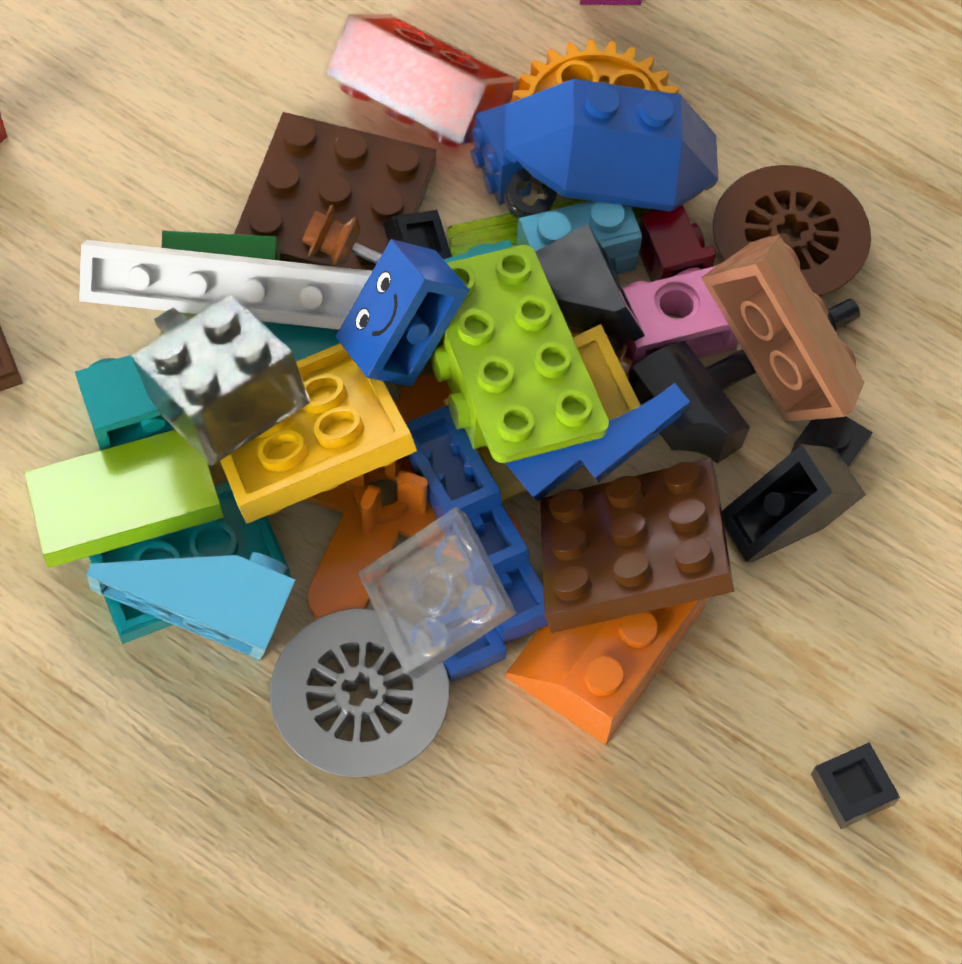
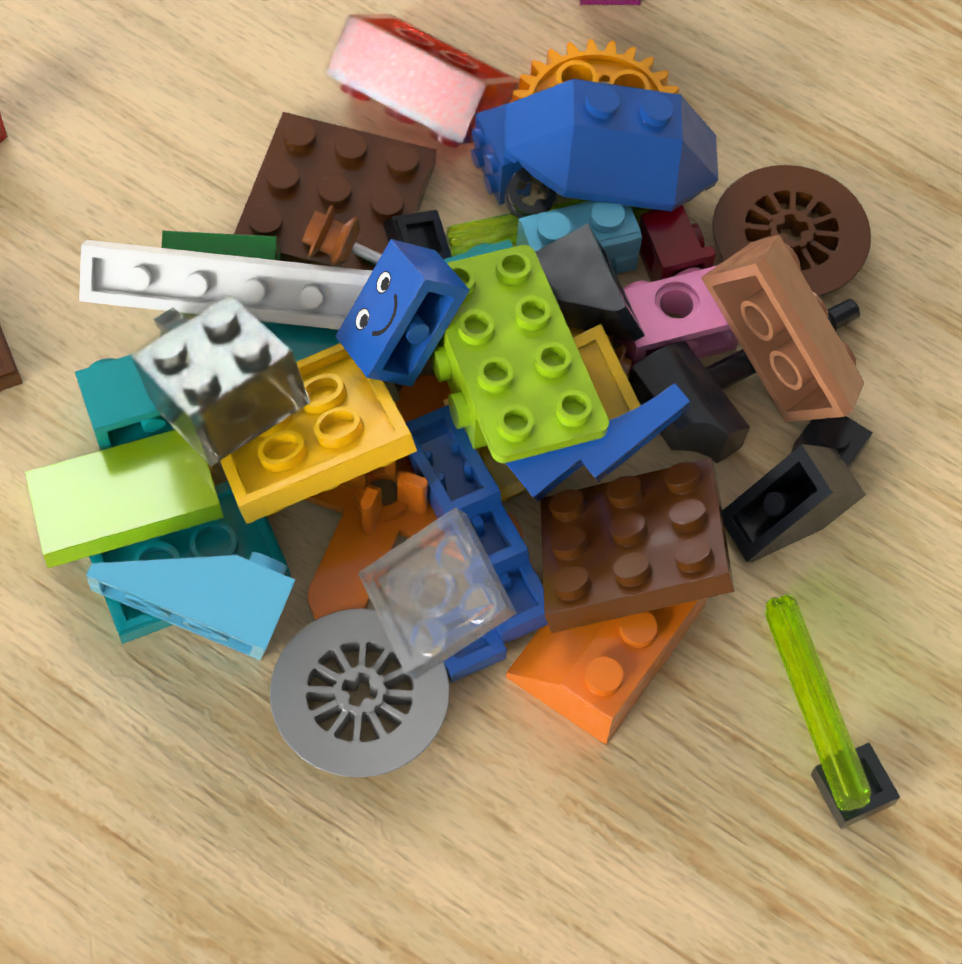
none -> clear neon green axle [765,594,871,812]

